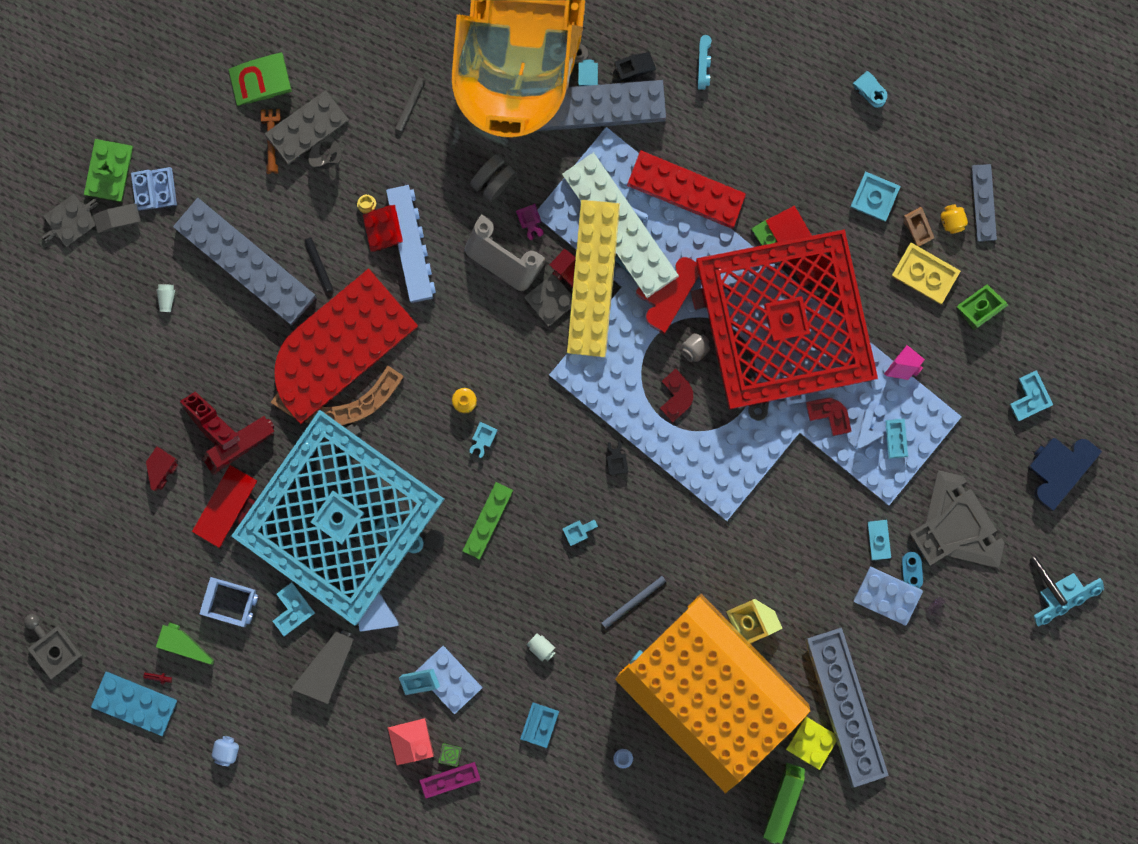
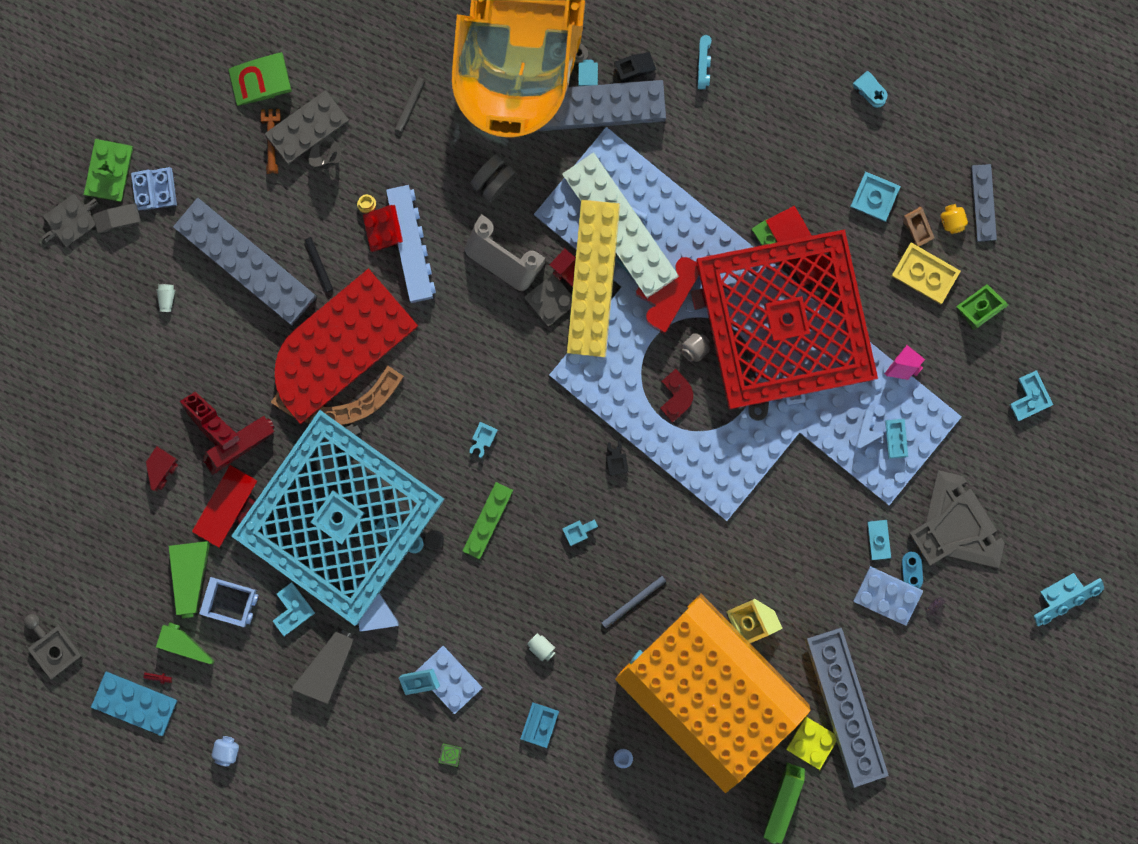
coral slope [388,718,434,765] -> none
magenta plate [420,762,481,798] -> none
yellow head [452,388,477,414] -> none
magenta plate [516,204,543,240] -> none
red plate [626,150,746,229] -> none
dark red plate [806,398,852,436] -> none
dark blue brick [1028,438,1102,511] -> none
black bar [1030,556,1068,606] -> none
none -> bright green slope [169,541,210,618]

